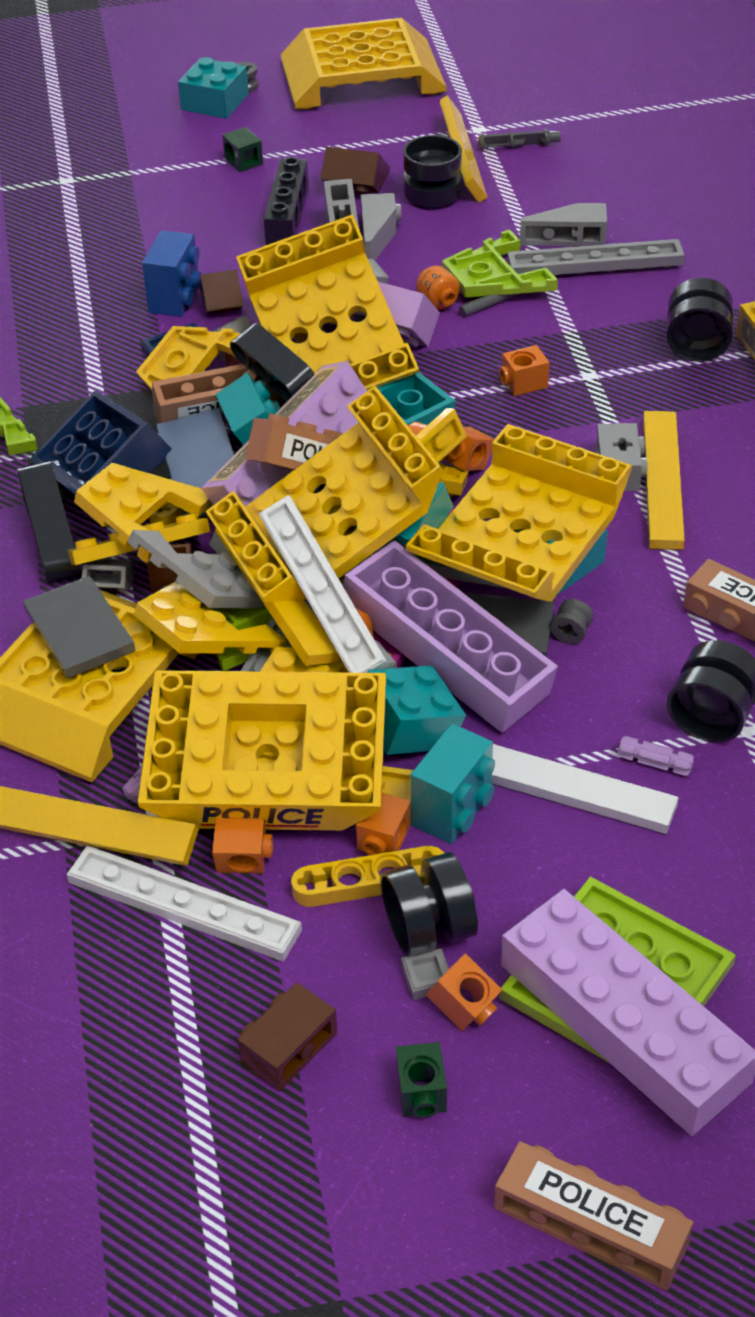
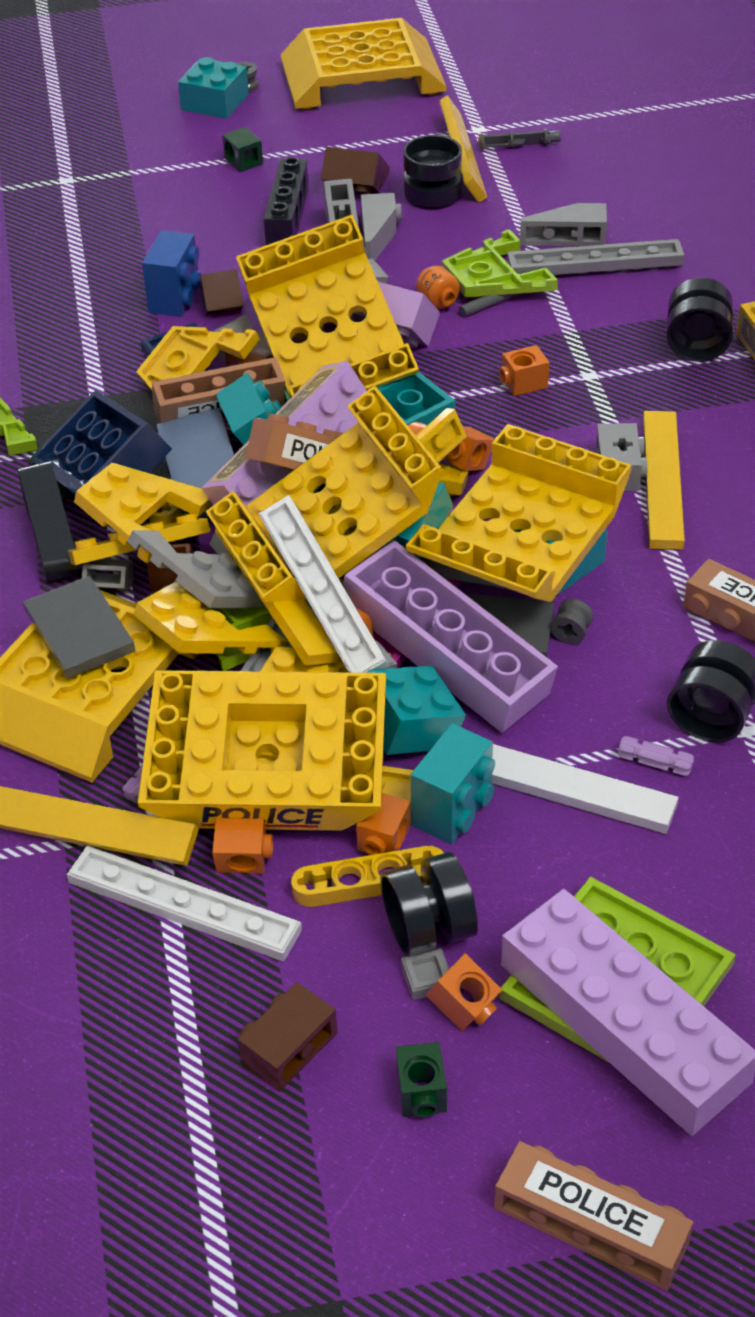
black beam [230,323,314,401] -> none

